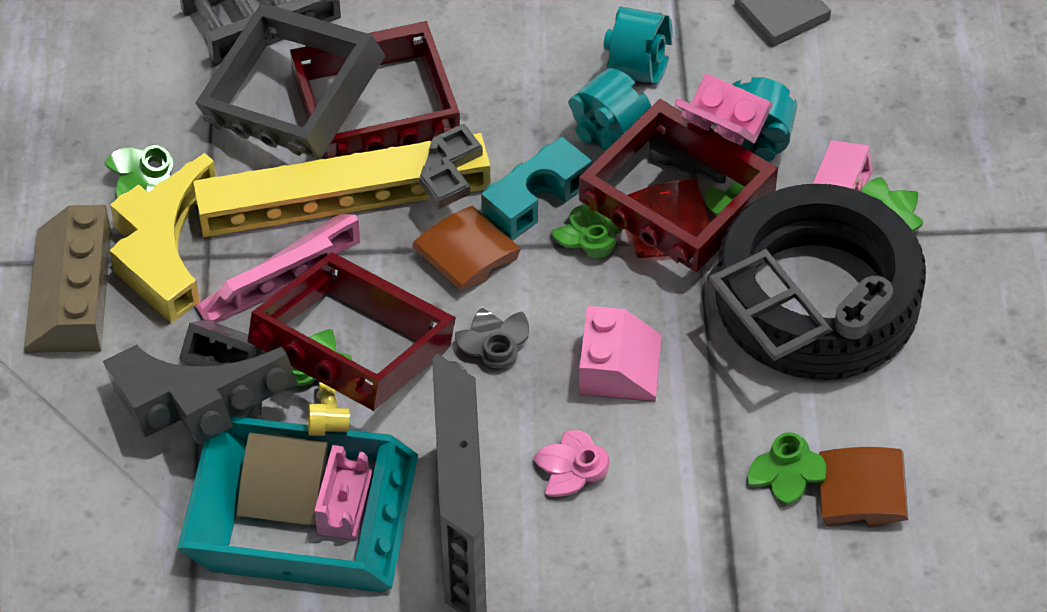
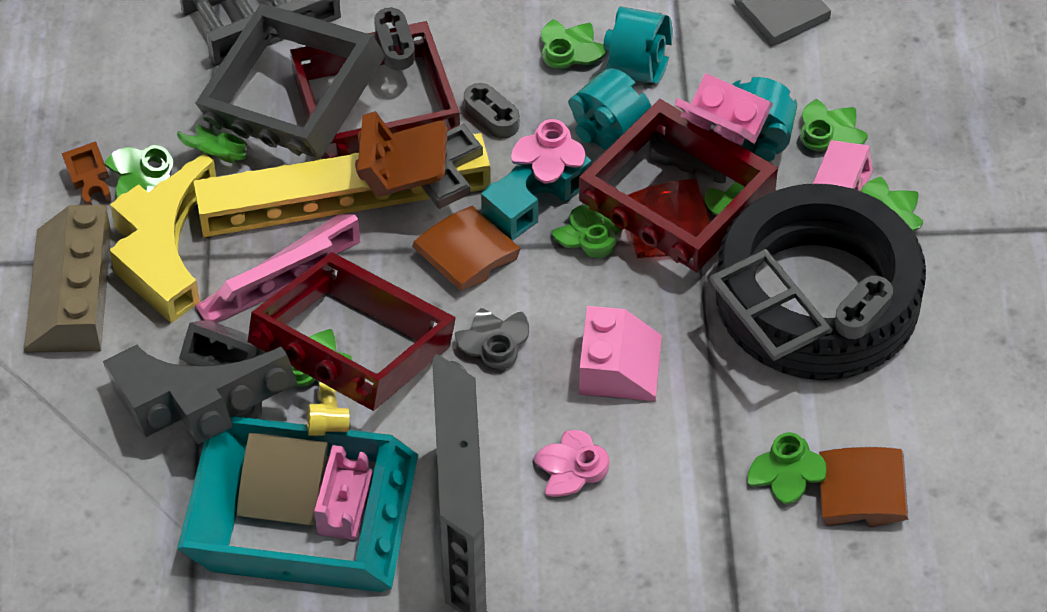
none -> dark orange plate [62,141,112,205]
none -> bright green plate [177,124,248,163]
none -> dark orange bracket [355,111,448,197]
none -> dark grey beam [374,7,415,70]
none -> dark grey beam [464,83,520,138]
none -> bright pink plate [511,119,585,184]
none -> bright green plate [541,19,607,69]
none -> bright green plate [800,99,868,151]

